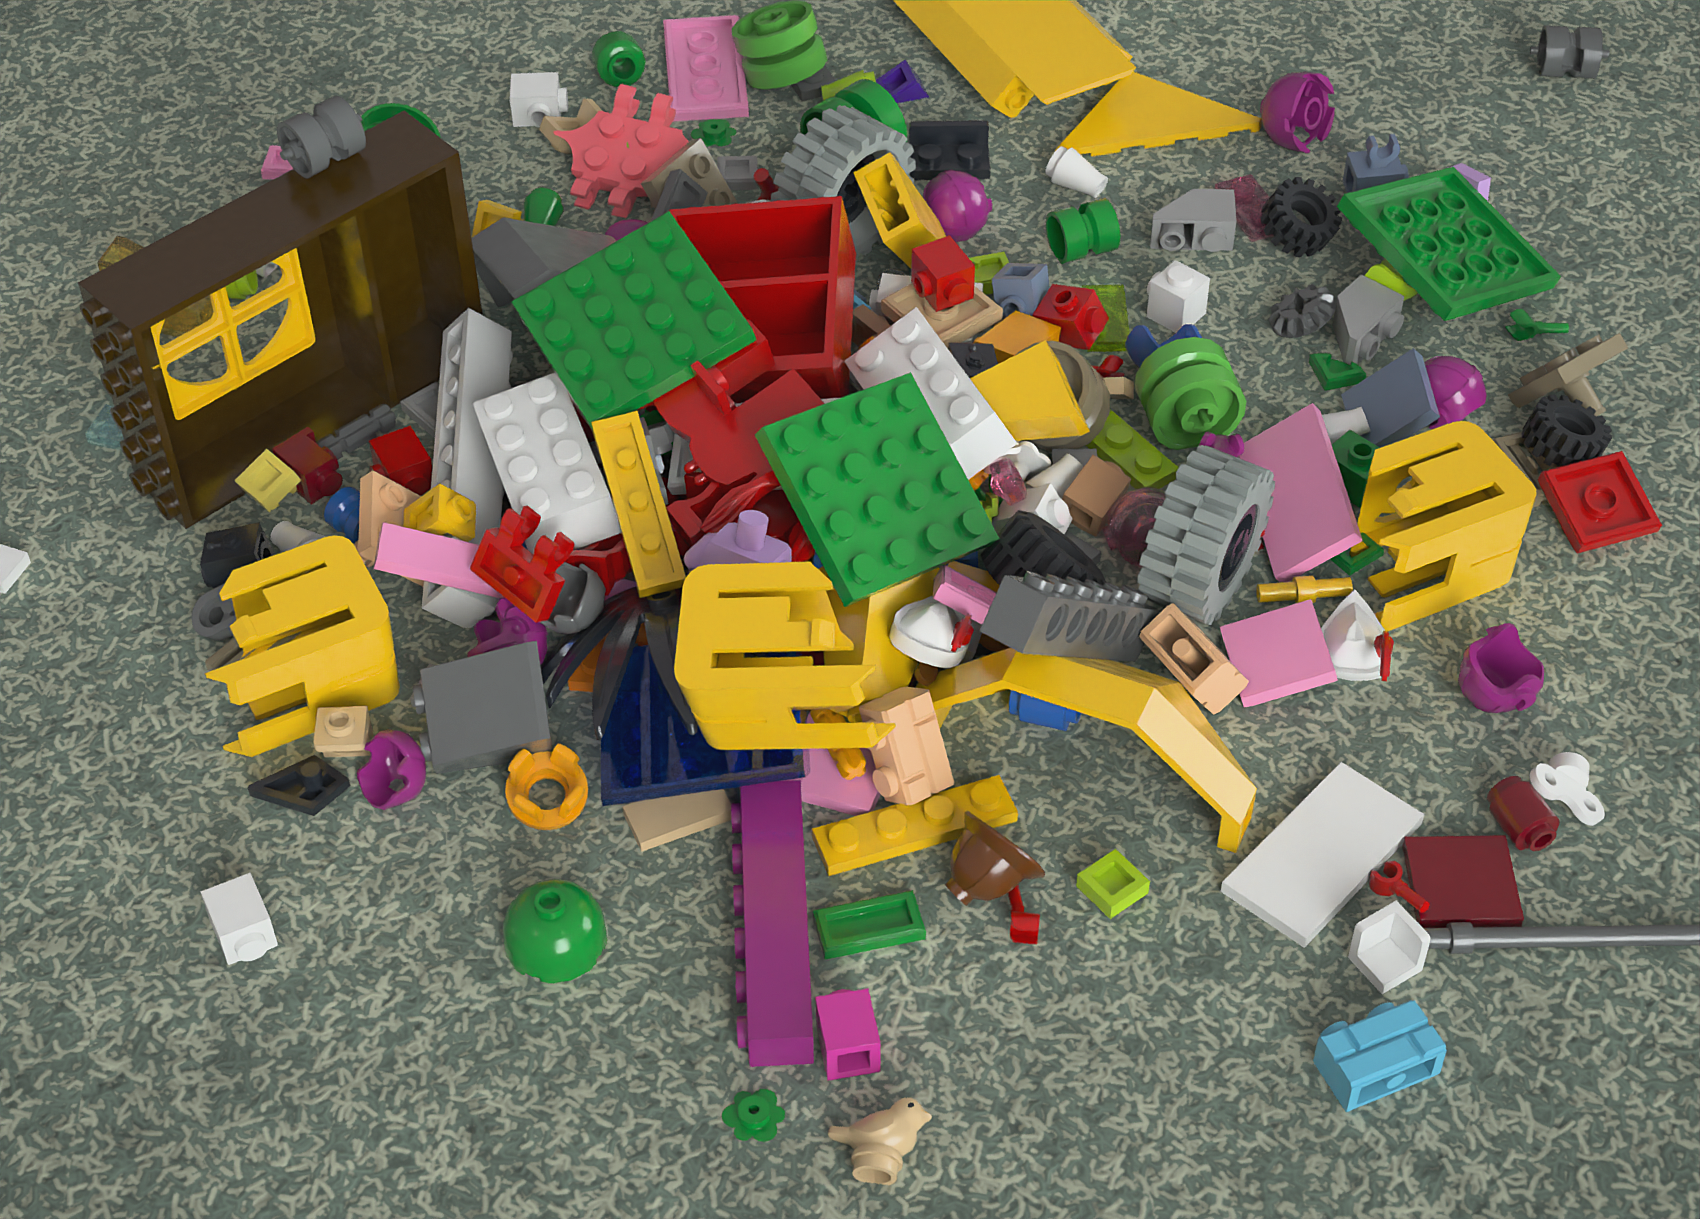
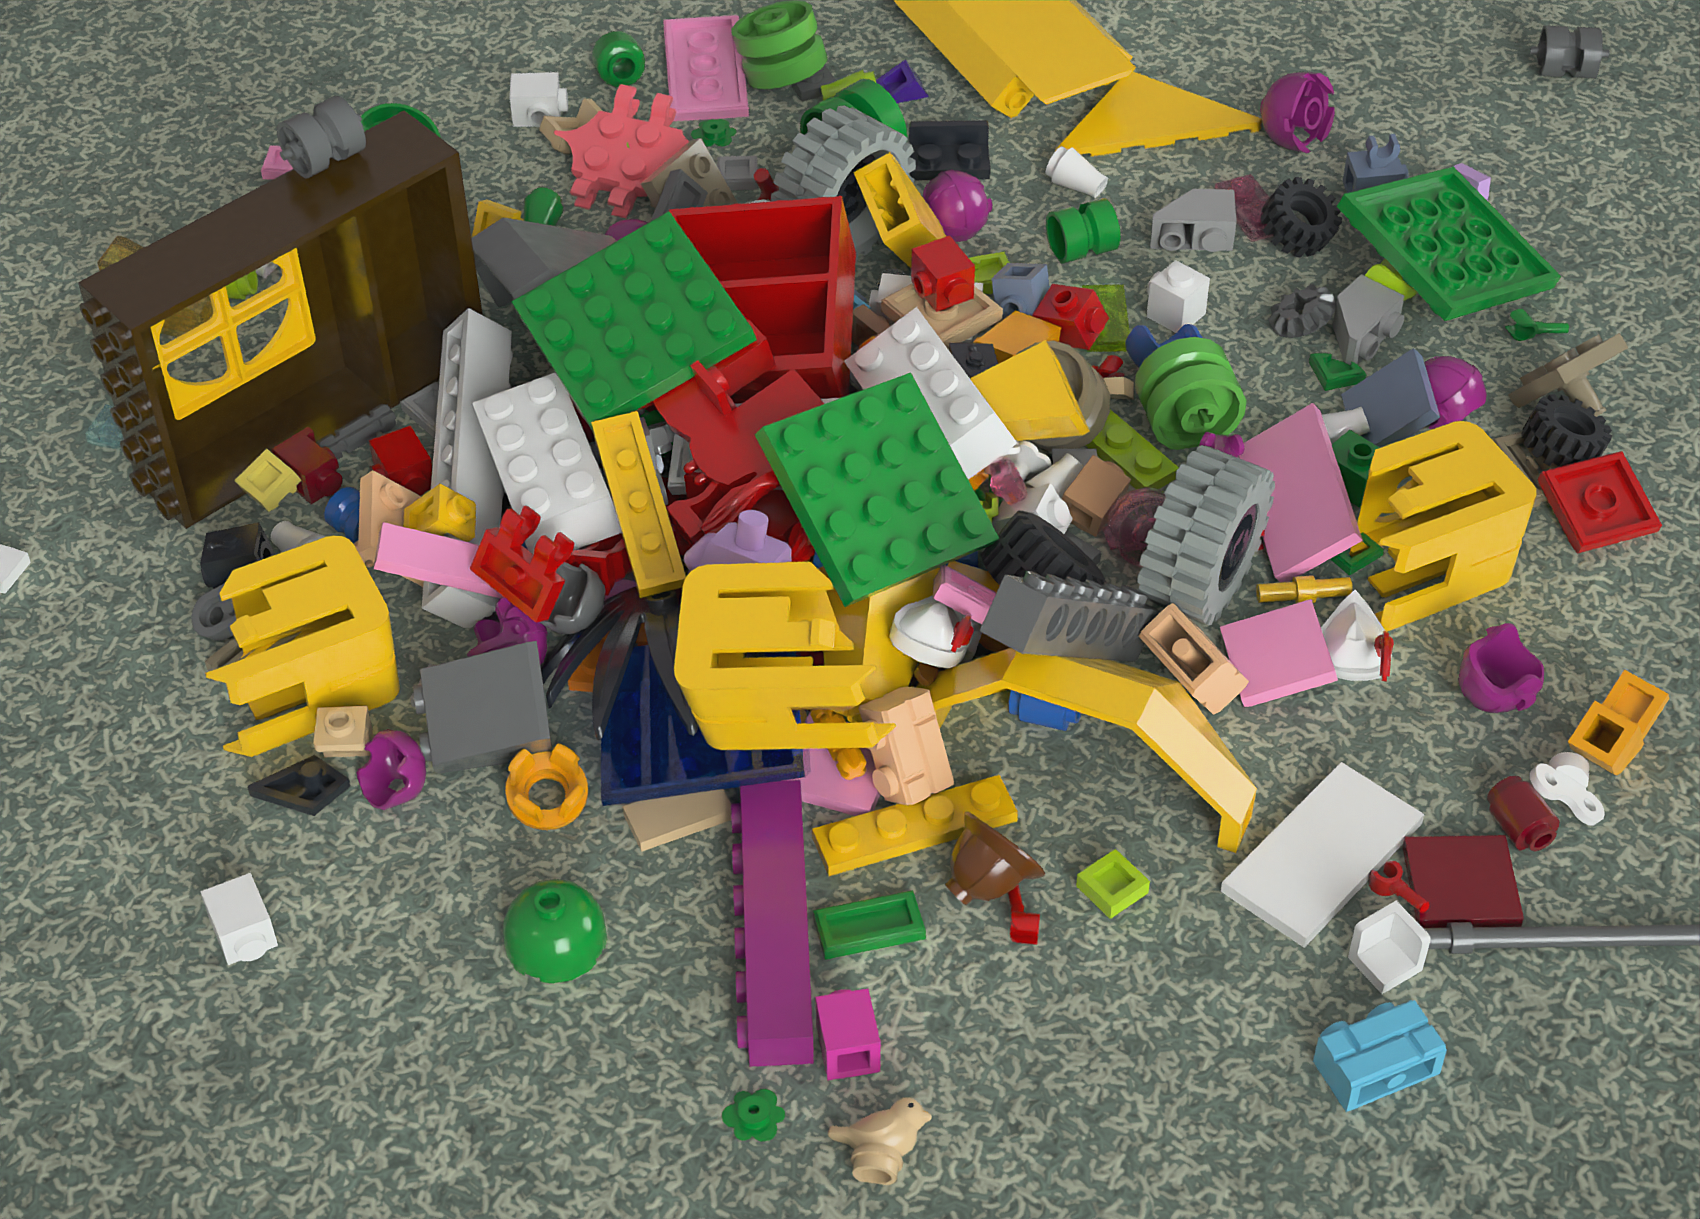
none -> light orange brick [1568,669,1670,775]

